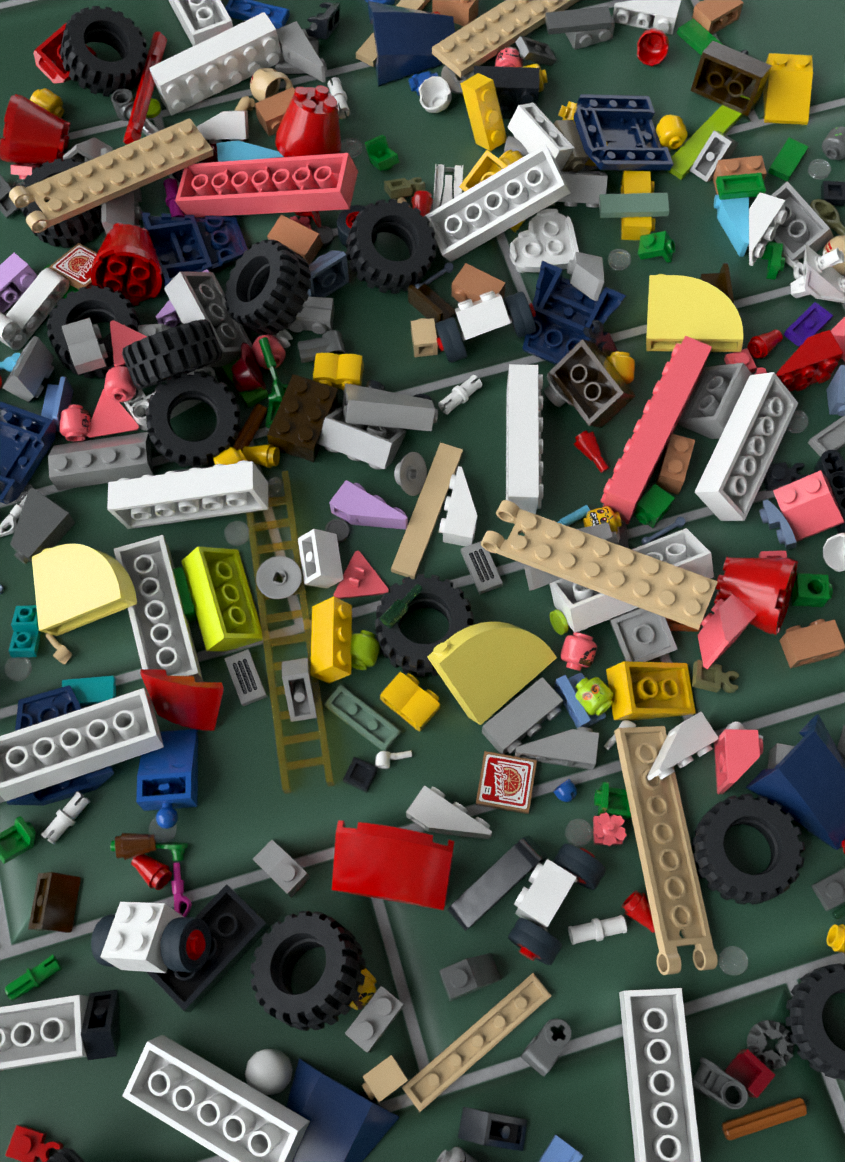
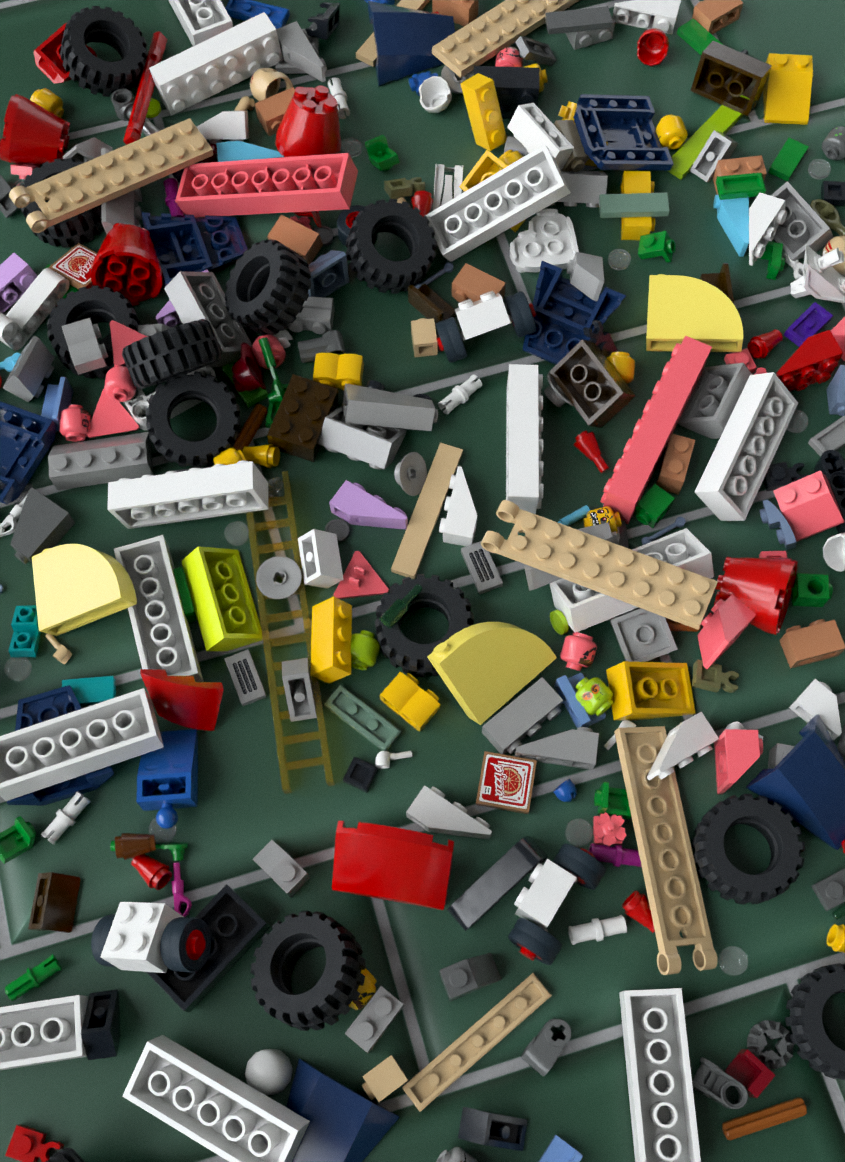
none -> magenta pin [589,843,642,868]
none -> white slope [789,679,842,740]

